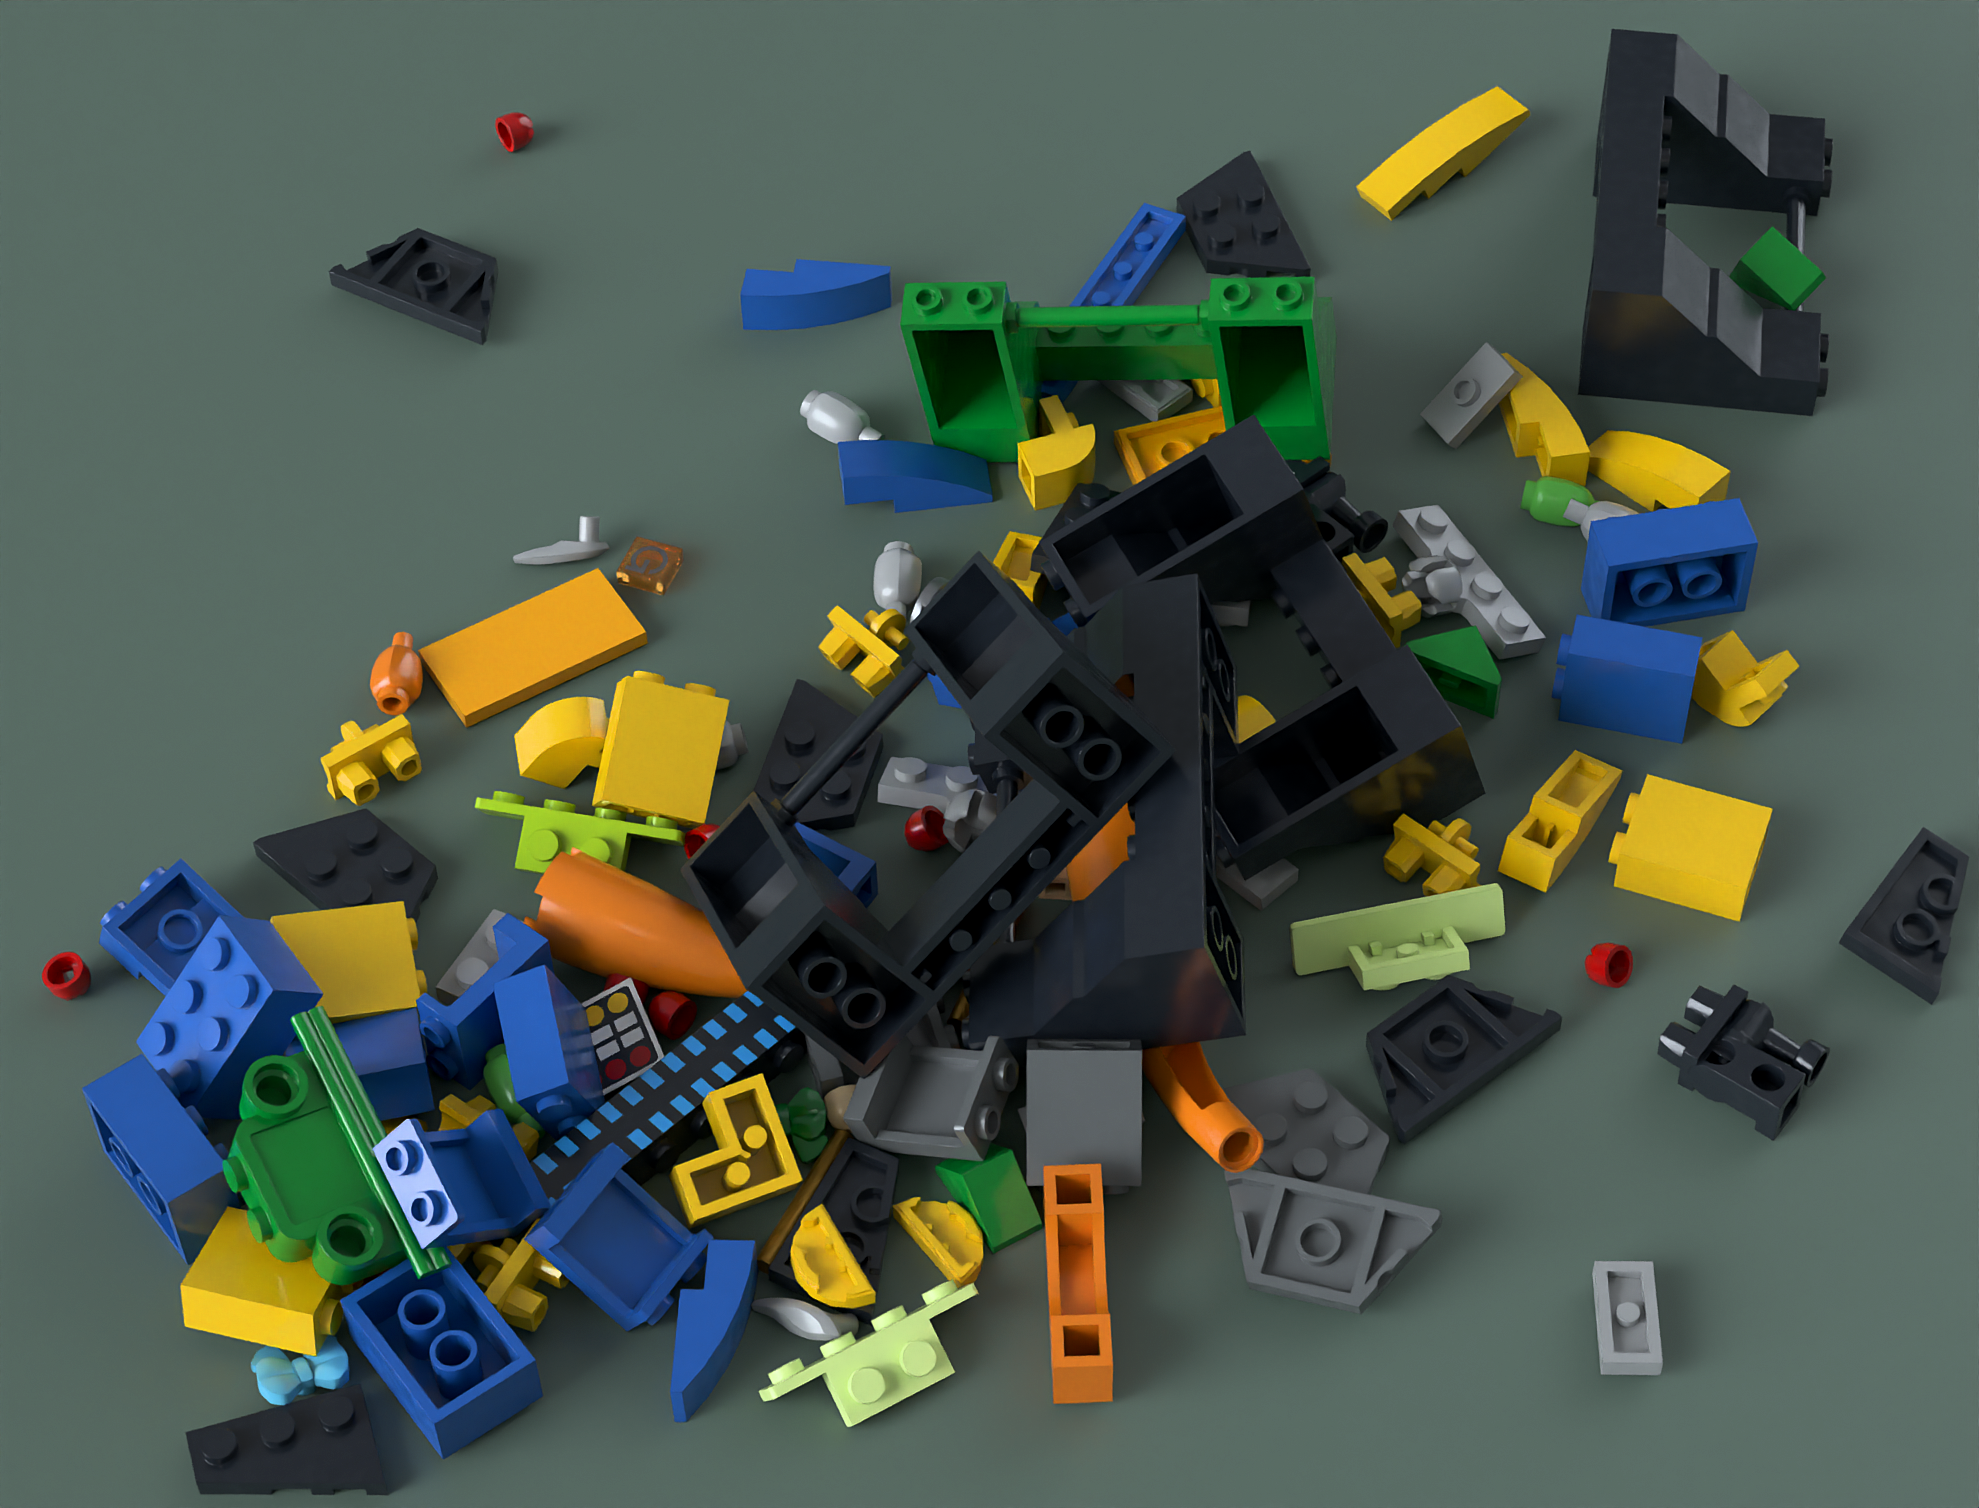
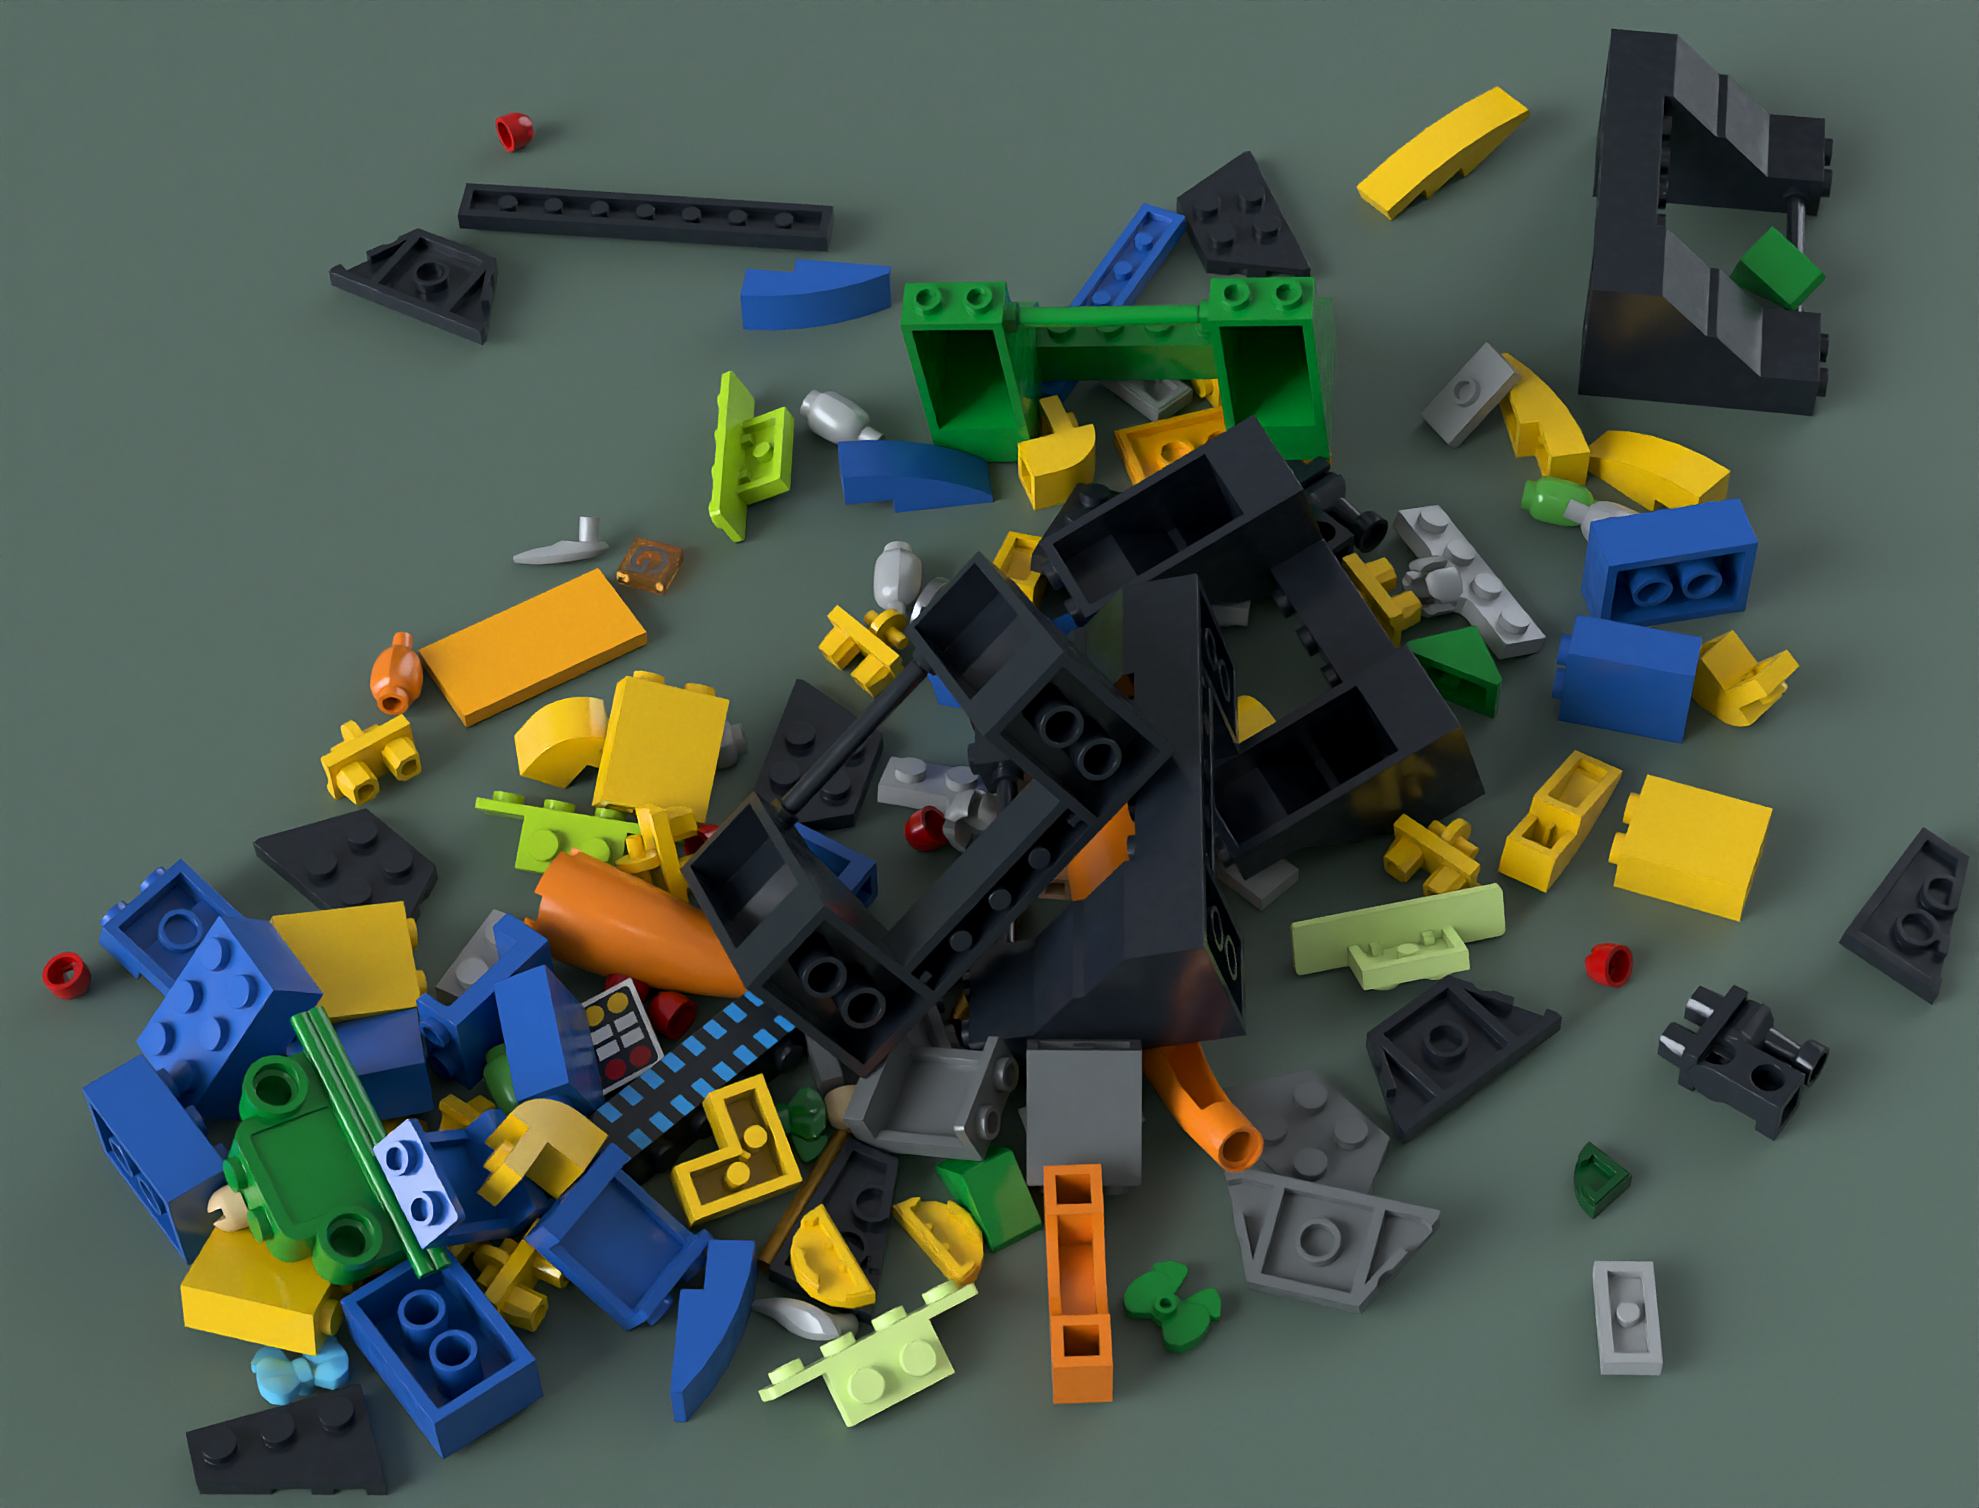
none -> tan hinge [207,1184,249,1232]
none -> black plate [458,183,834,252]
none -> yellow brick [477,1099,608,1207]
none -> yellow hips [615,803,698,903]
none -> lime bracket [709,370,795,543]
none -> green piece [1123,1261,1222,1354]
none -> dark green tile [1573,1141,1633,1219]

